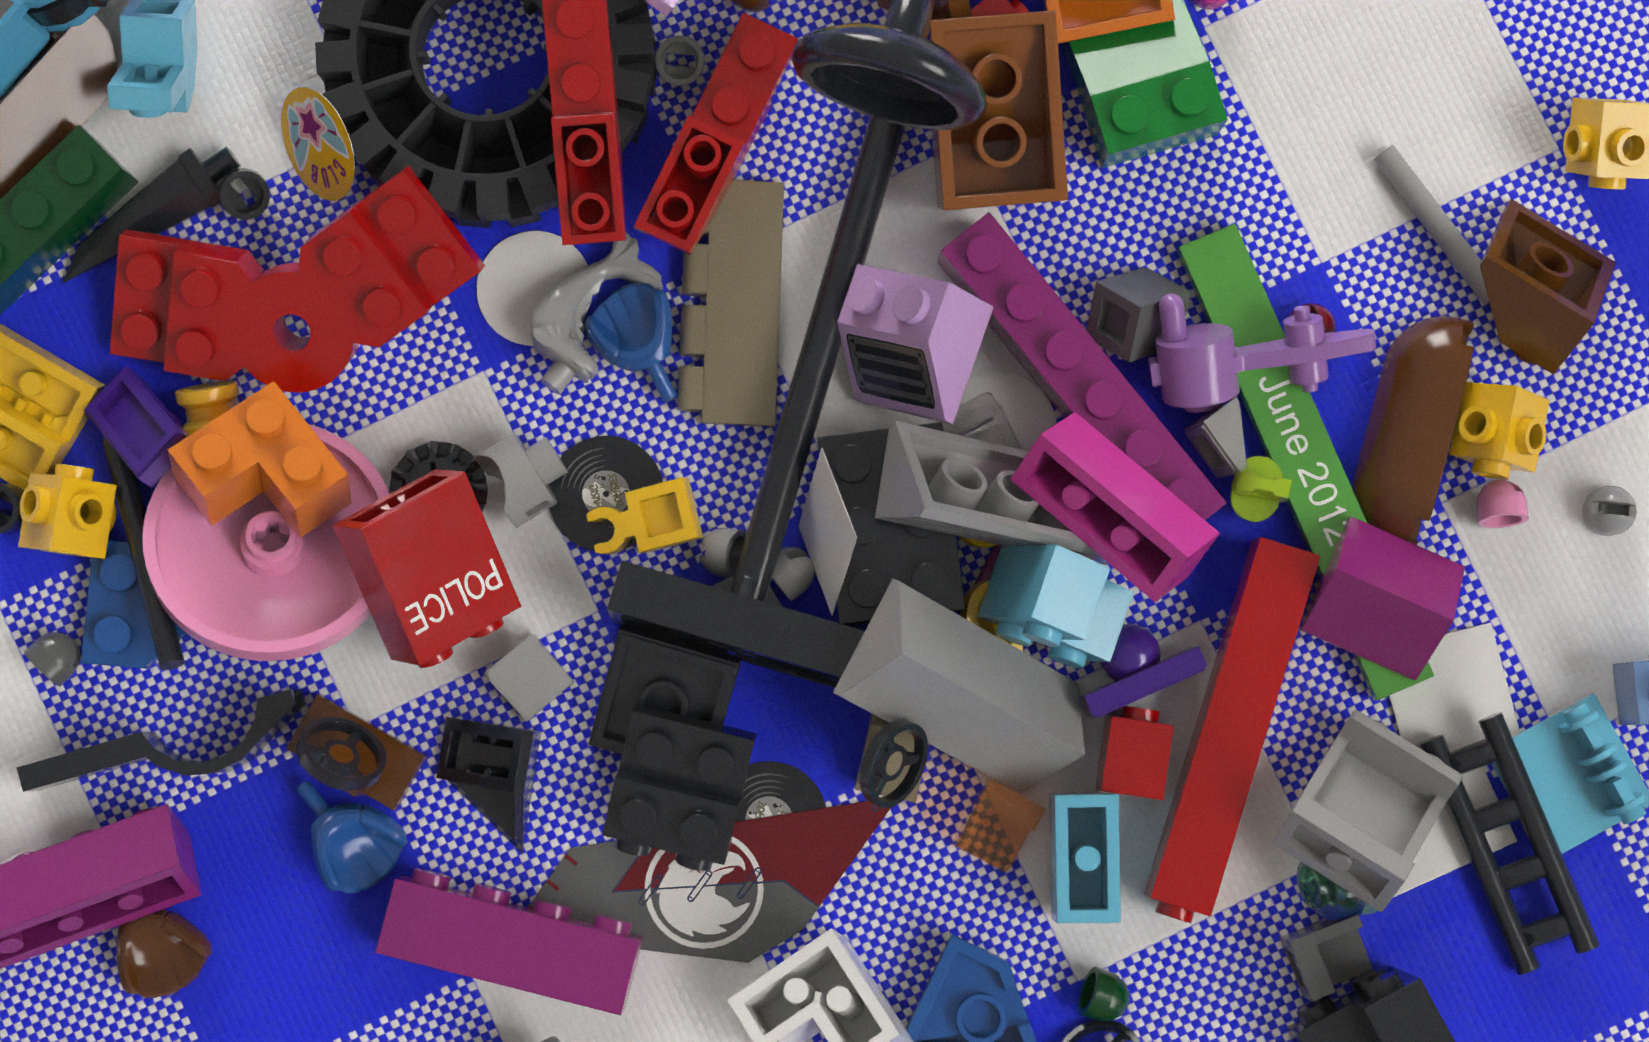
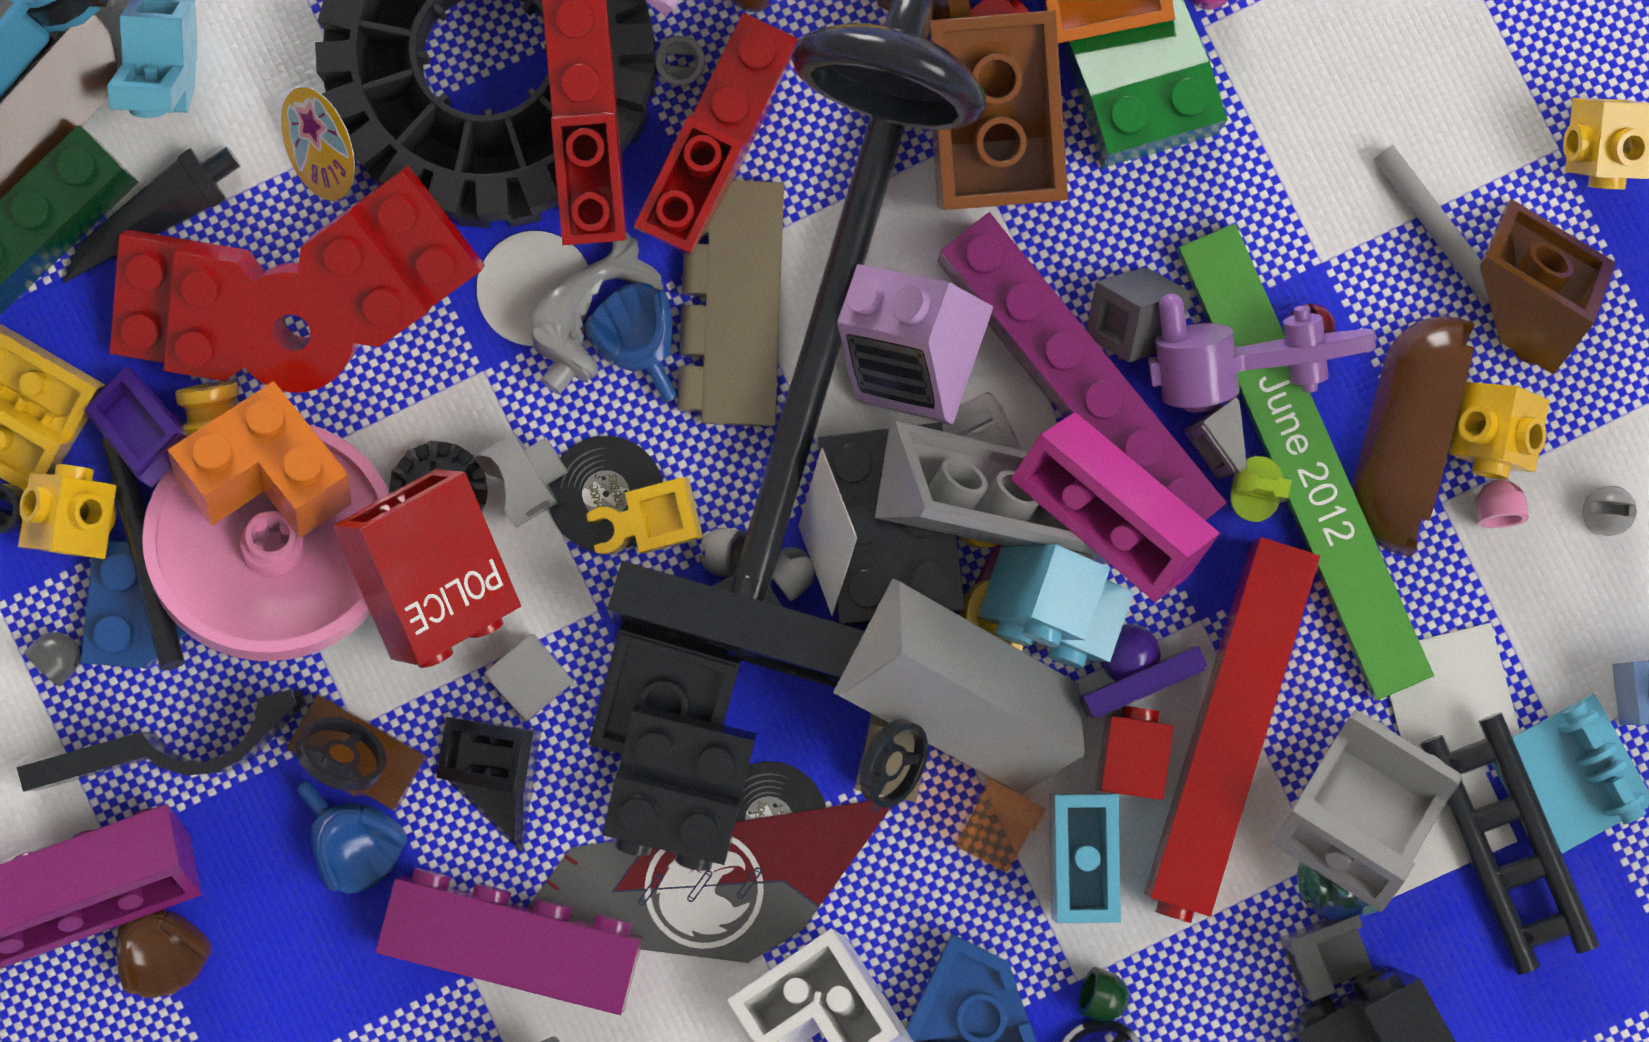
black hinge [219,168,270,220] -> none
magenta slope [1300,516,1465,681] -> none

